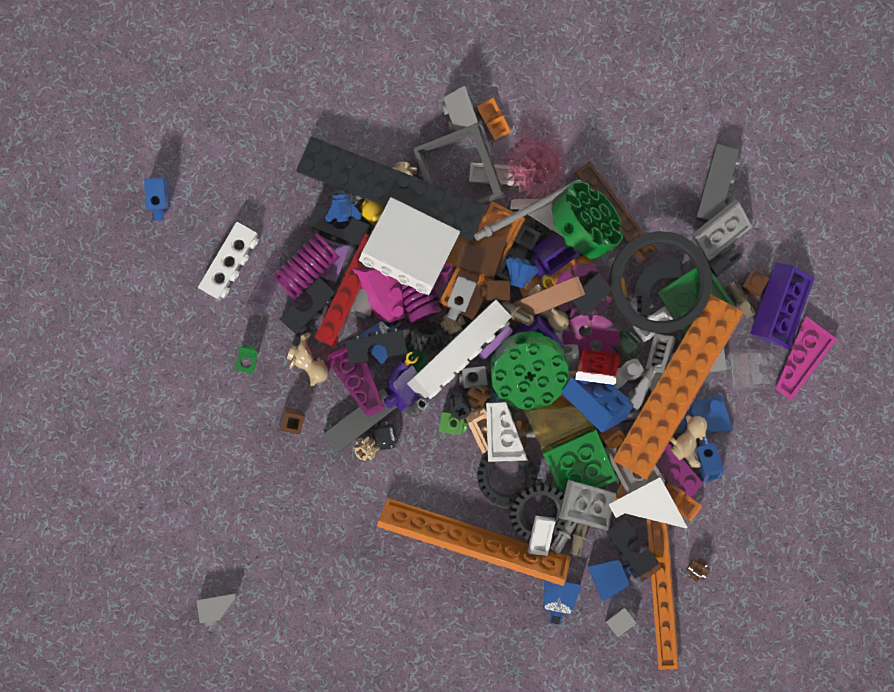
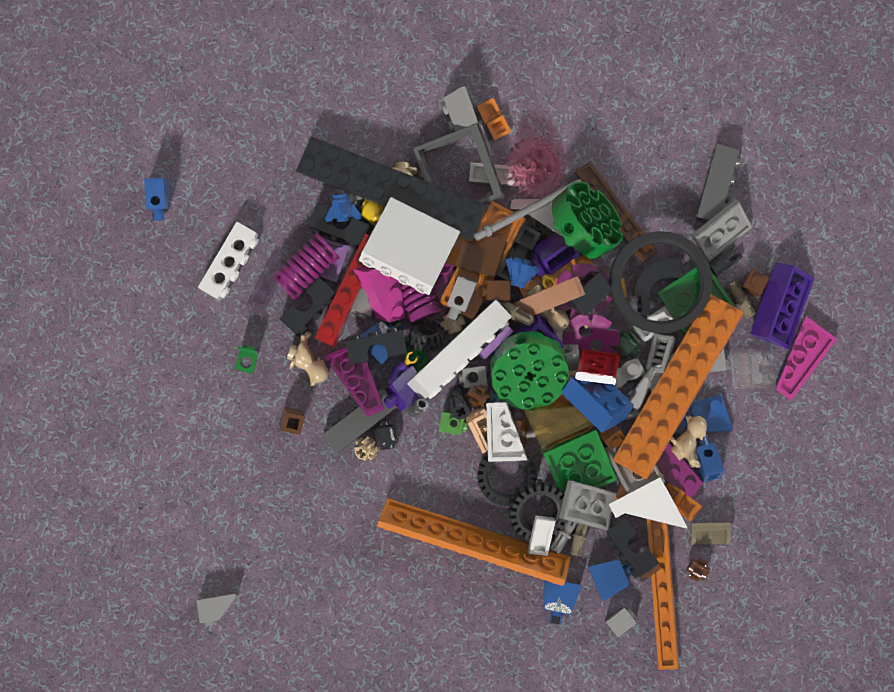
none -> dark tan hinge [690,522,731,545]

